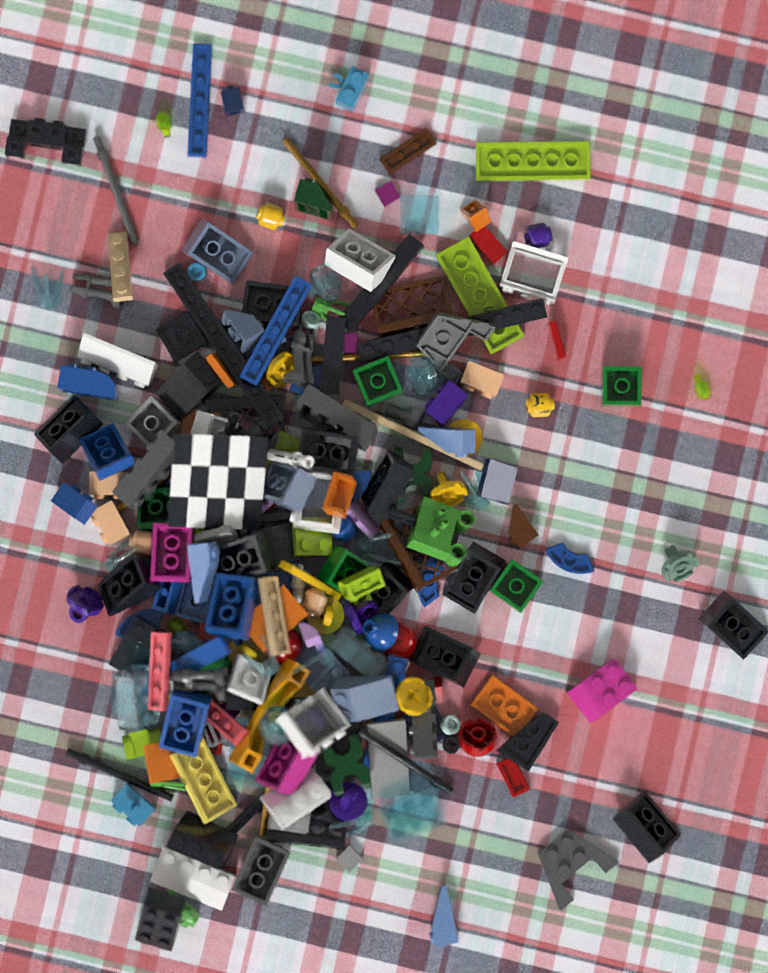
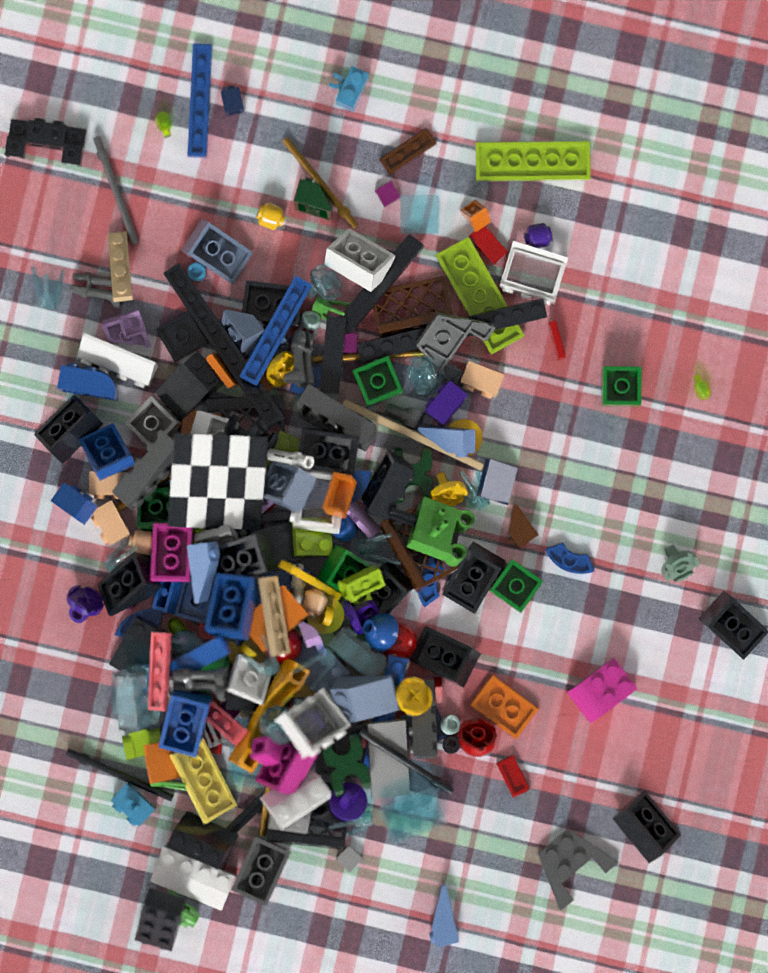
black wing [496,712,559,771] -> none
yellow head [526,392,555,417] -> none
none -> lavender slope [102,309,151,347]
none -> dark pink brick [251,736,283,766]

